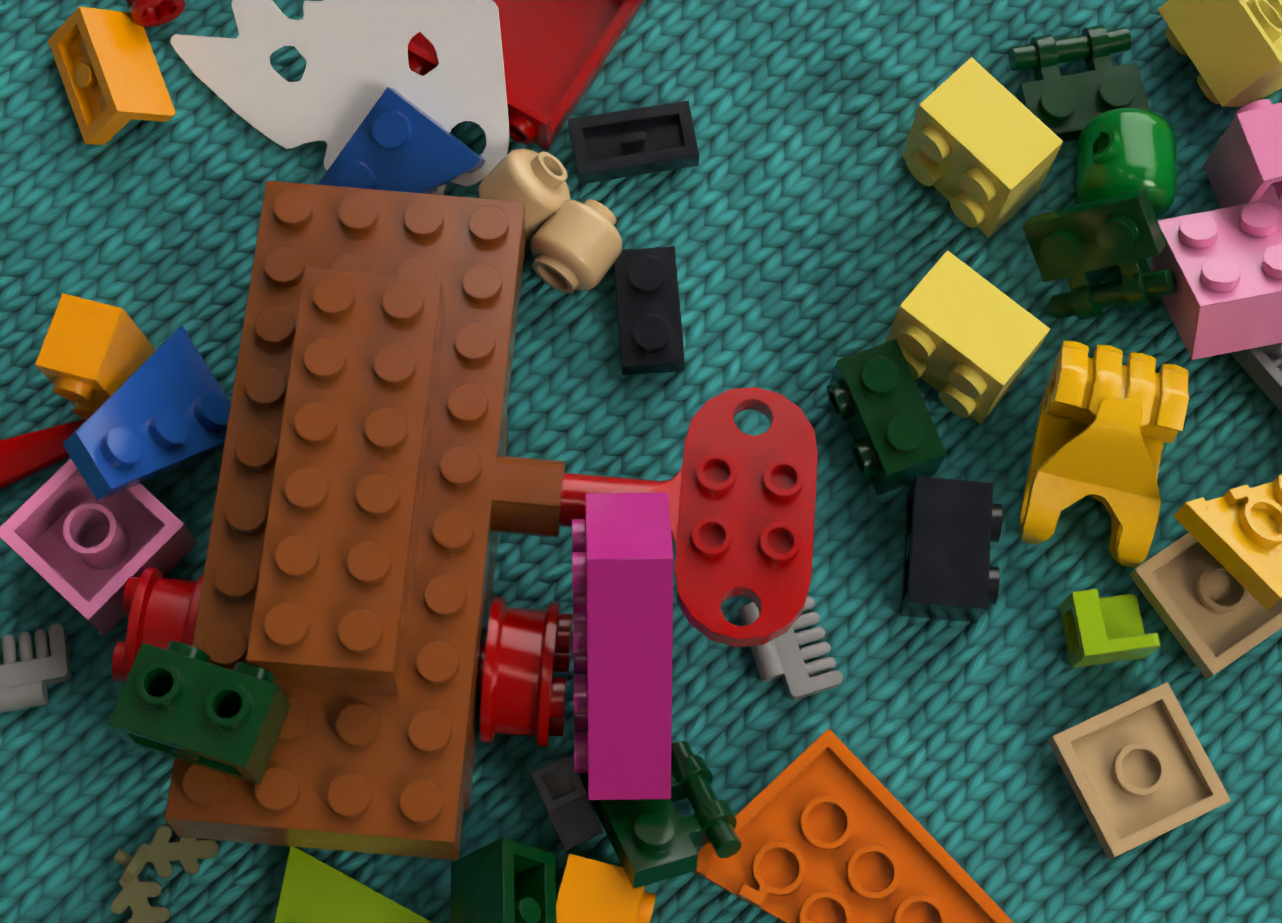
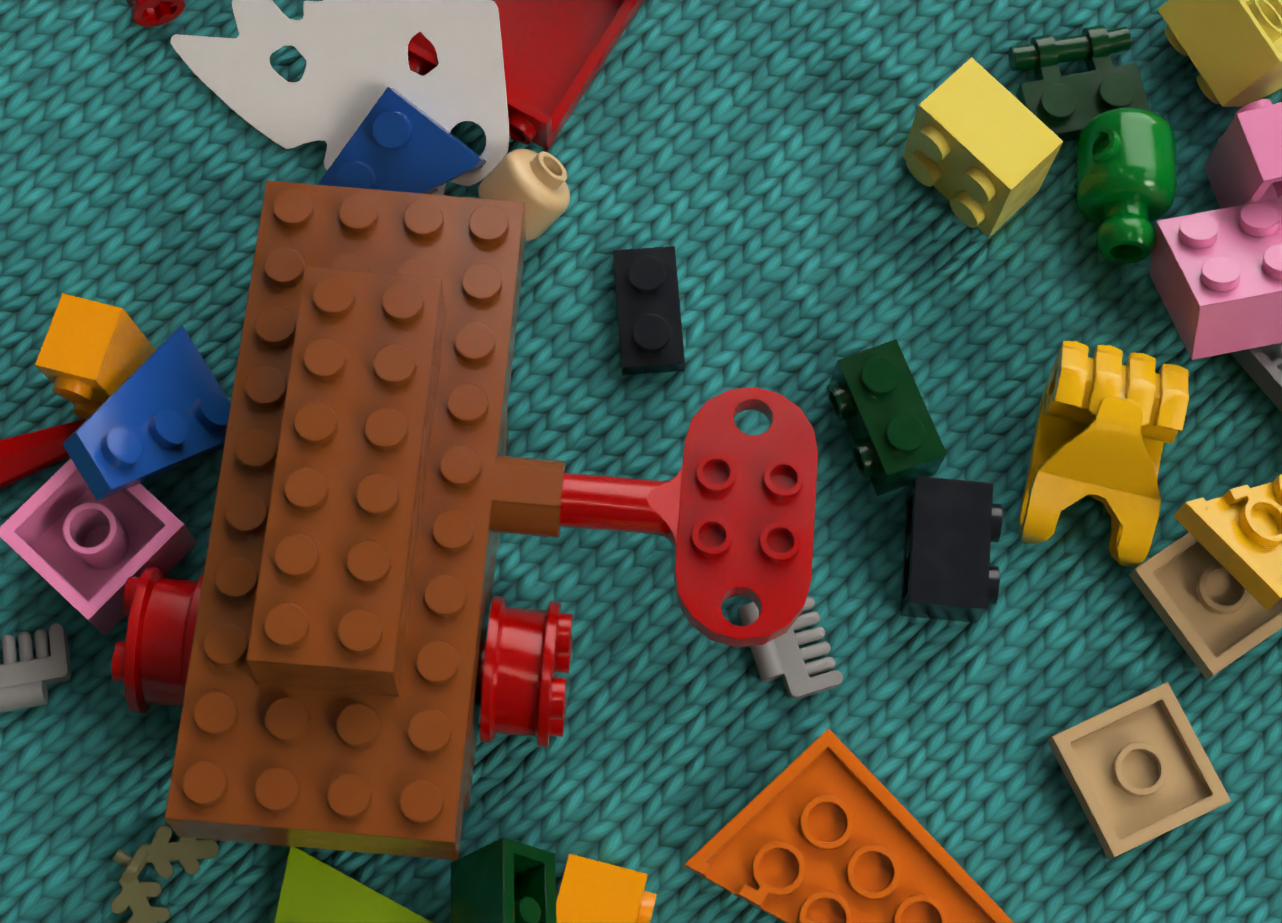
light orange panel [48,6,176,145] -> none
dark green brick [108,641,292,785] -> none
black piece [529,755,603,851] -> none
tan head [530,199,622,294] -> none
black plate [568,100,699,184] -> none
dark pink brick [572,493,674,800] -> none
dark green plate [584,741,742,889] -> none
light yellow brick [885,250,1050,424] -> none
dark green plate [1022,188,1177,320] -> none
lime panel [1059,589,1161,668] -> none

